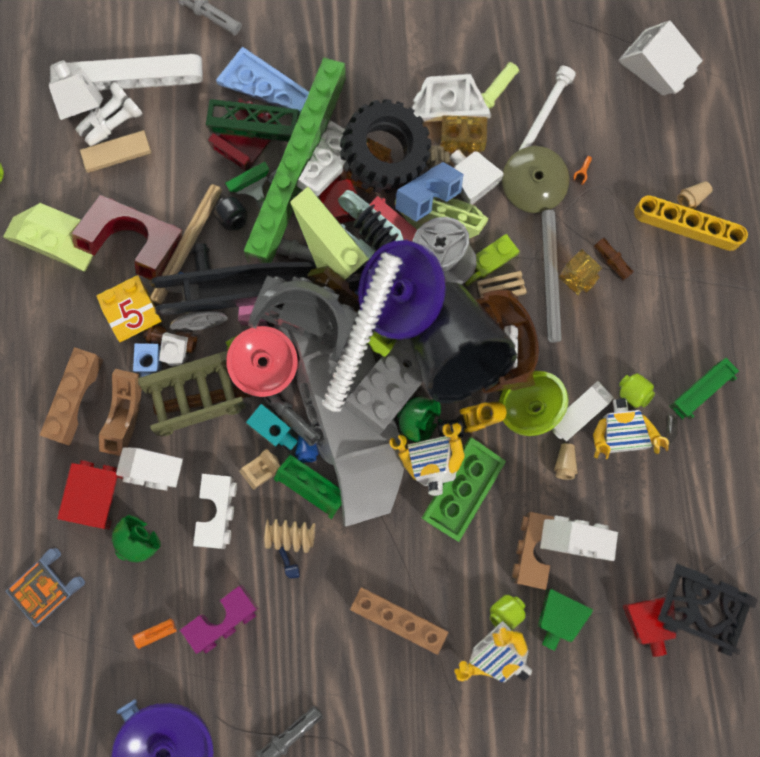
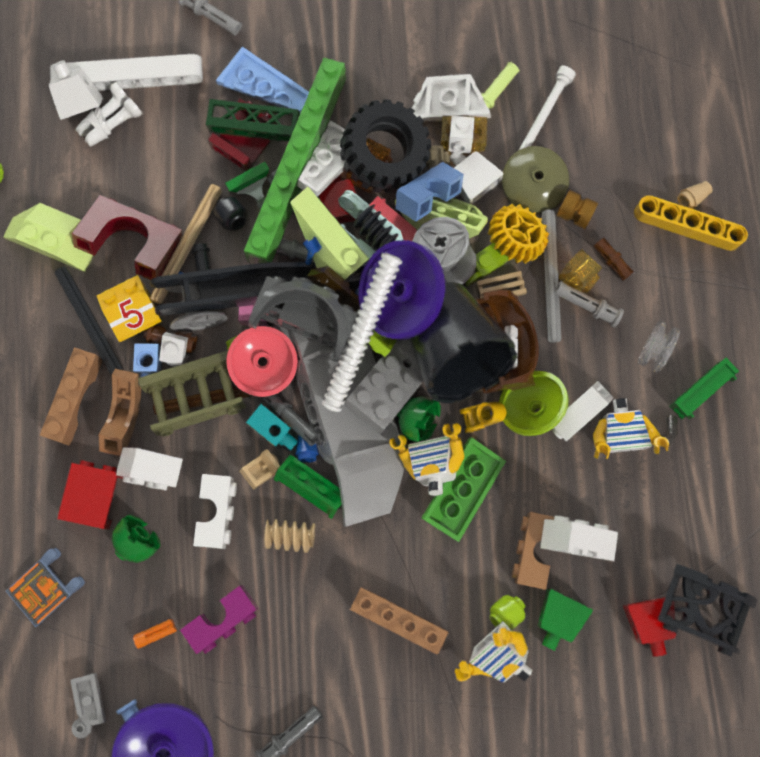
tan tile [80,130,152,173] -> none
dark blue hand [279,547,300,579] -> none
black bush [437,416,463,437] -> none
tan cone [554,443,578,480] -> none
orange hand [573,156,592,185] -> none
white slope [619,20,703,95] -> none
lime head [619,373,655,408] -> none
none -> black axle [55,266,124,376]
none -> light grey hinge [70,673,106,738]
none -> blue hand [303,236,322,265]
none -> white bracket [448,116,474,153]
none -> yellow gear [487,204,549,263]
none -> light grey pin [554,281,624,328]
none -> pearl gold wheel [556,189,598,229]
none -> clear wheel [638,320,681,373]

